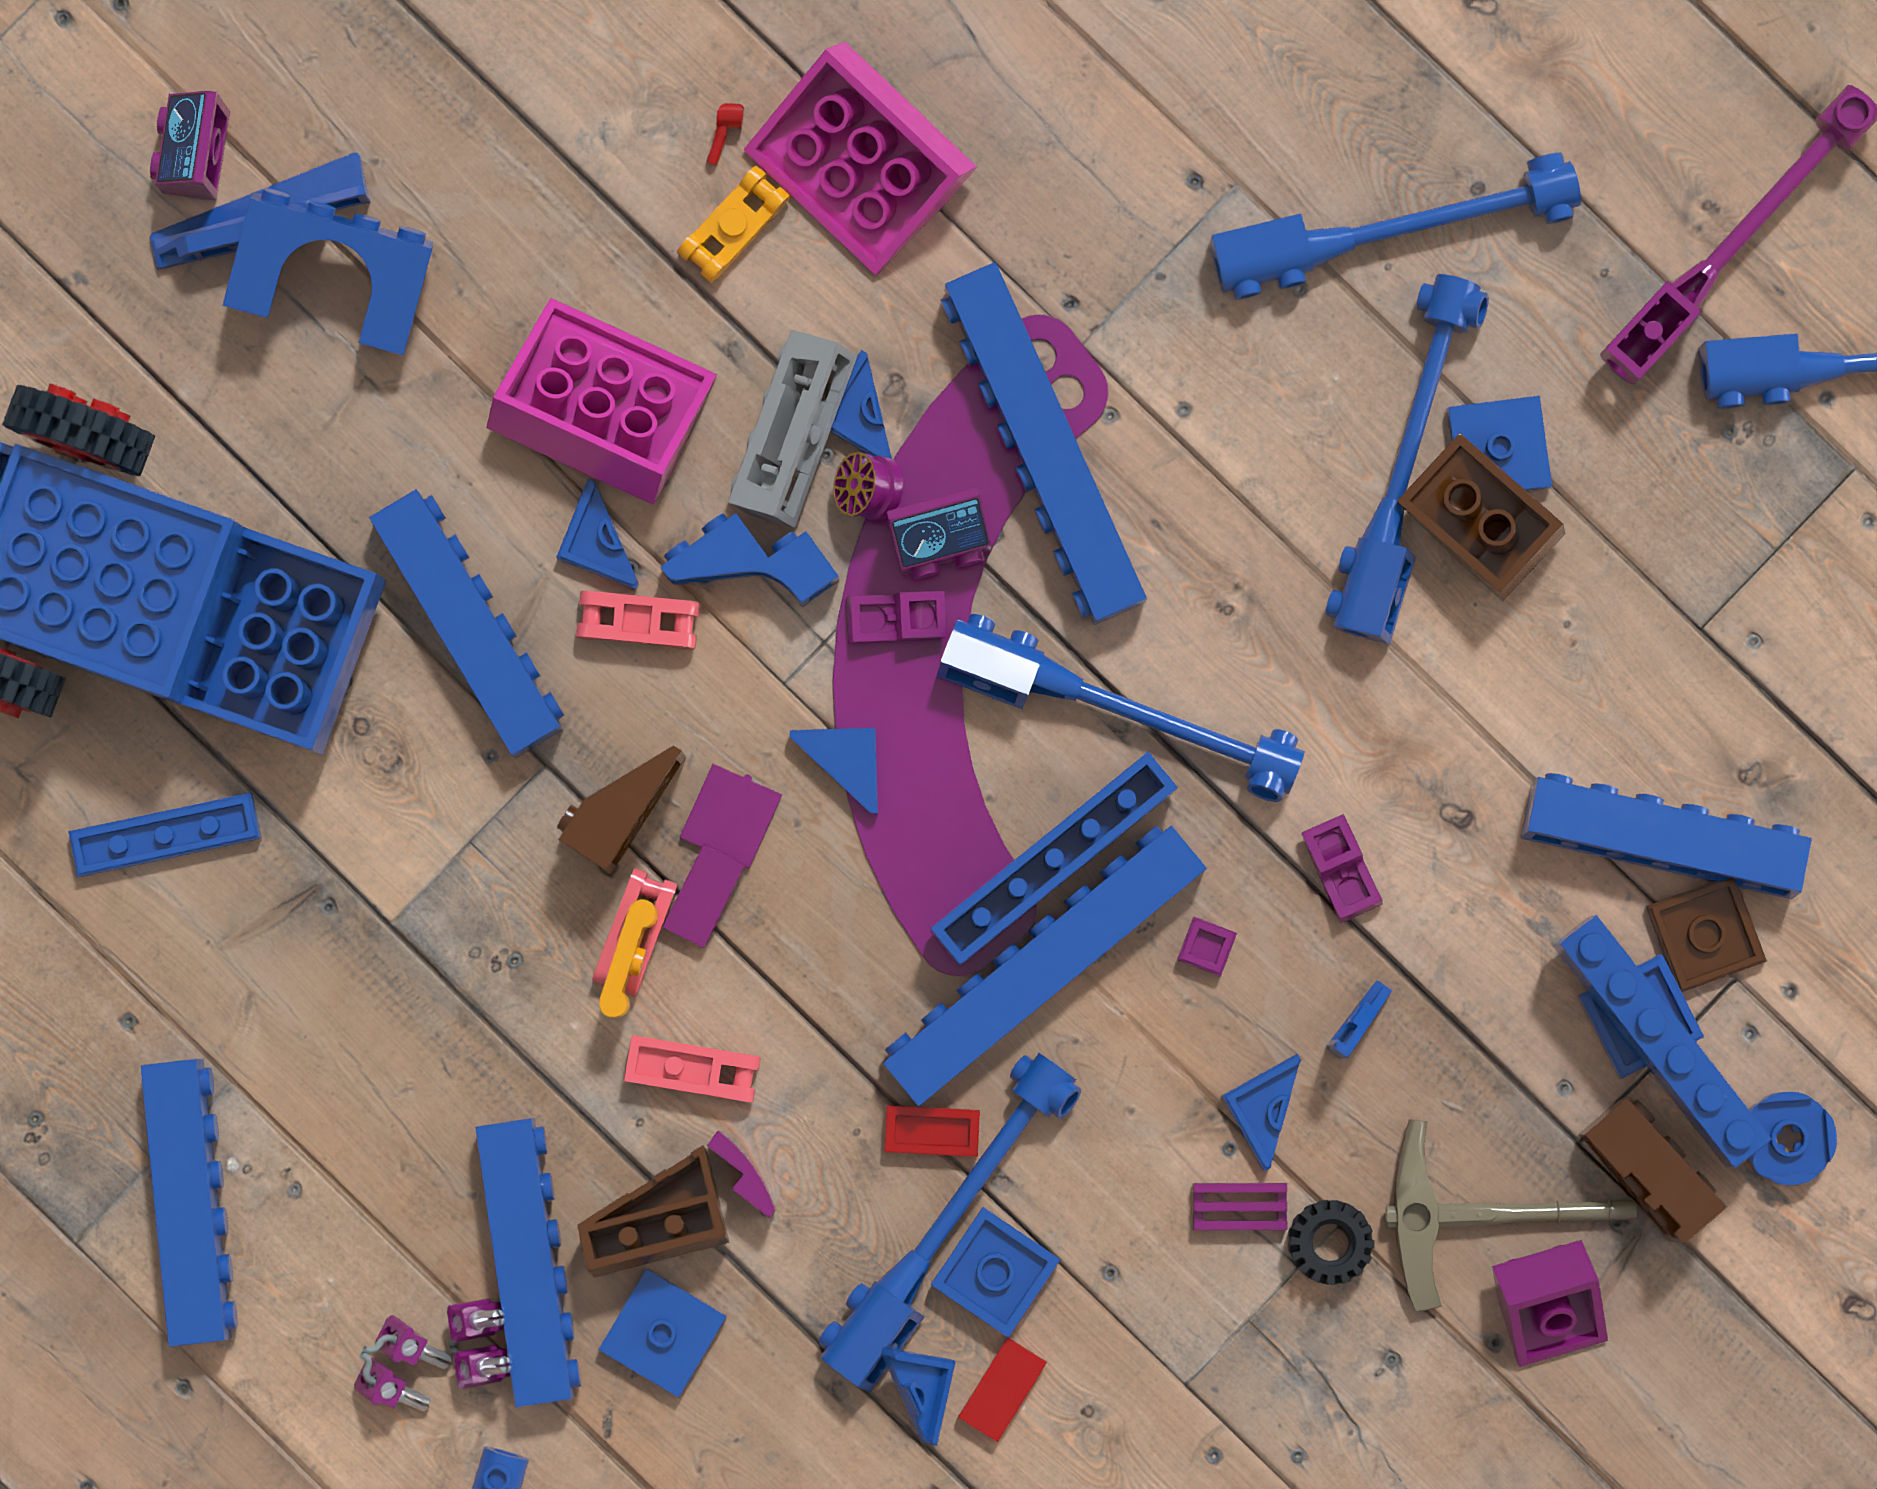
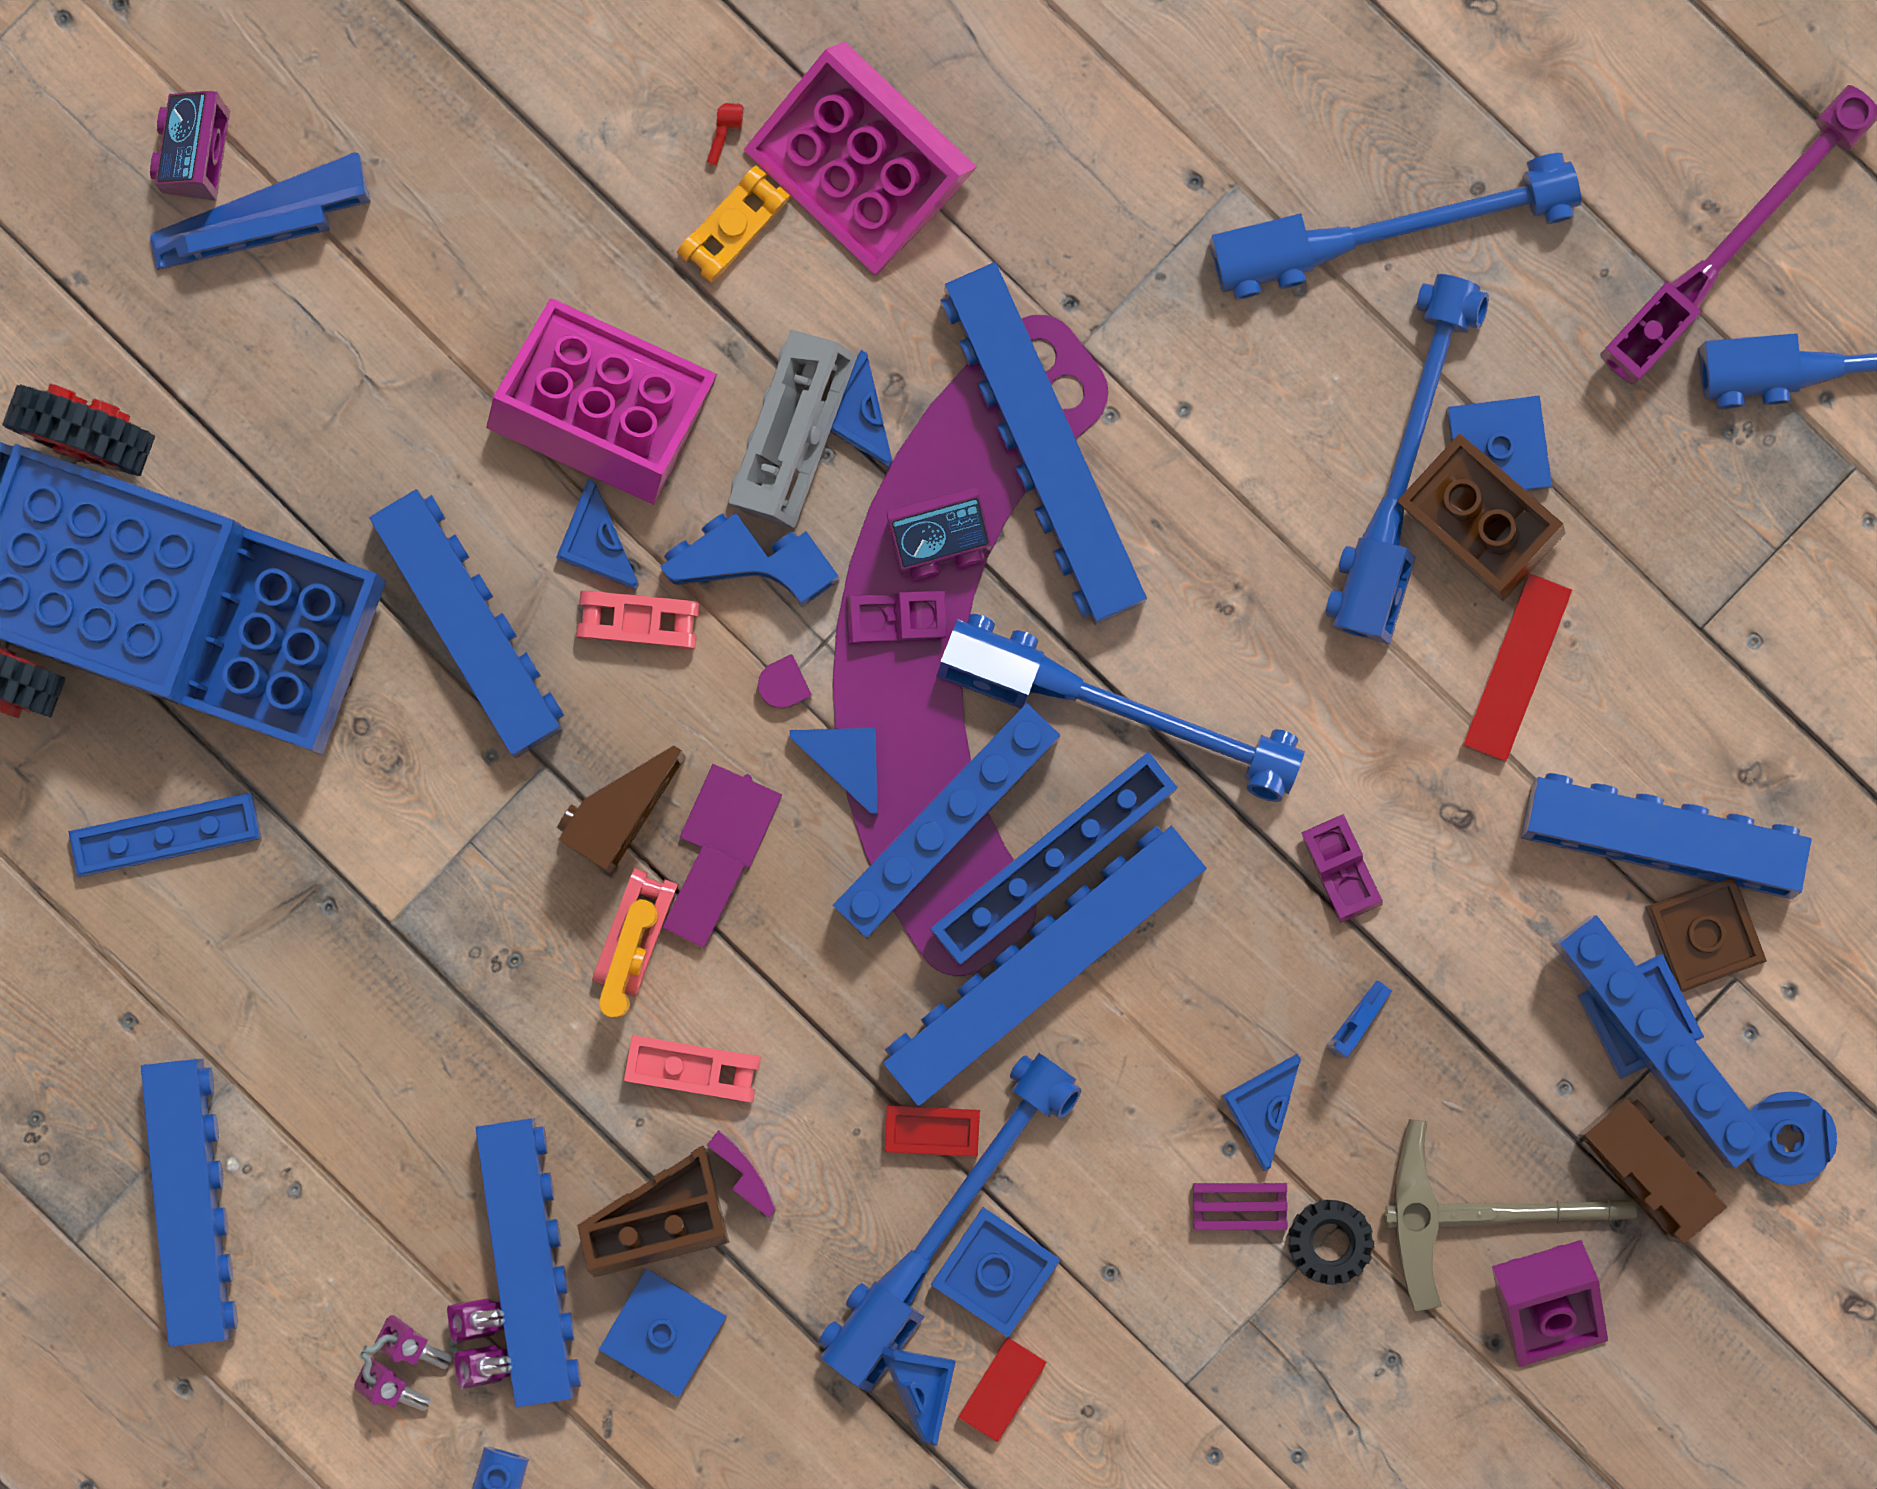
blue arch [222,188,434,355] -> none
magenta wheel [833,452,903,521] -> none
magenta tile [1177,917,1237,977] -> none
none -> magenta tile [758,654,812,709]
none -> blue brick [833,703,1060,939]
none -> red tile [1462,573,1573,762]

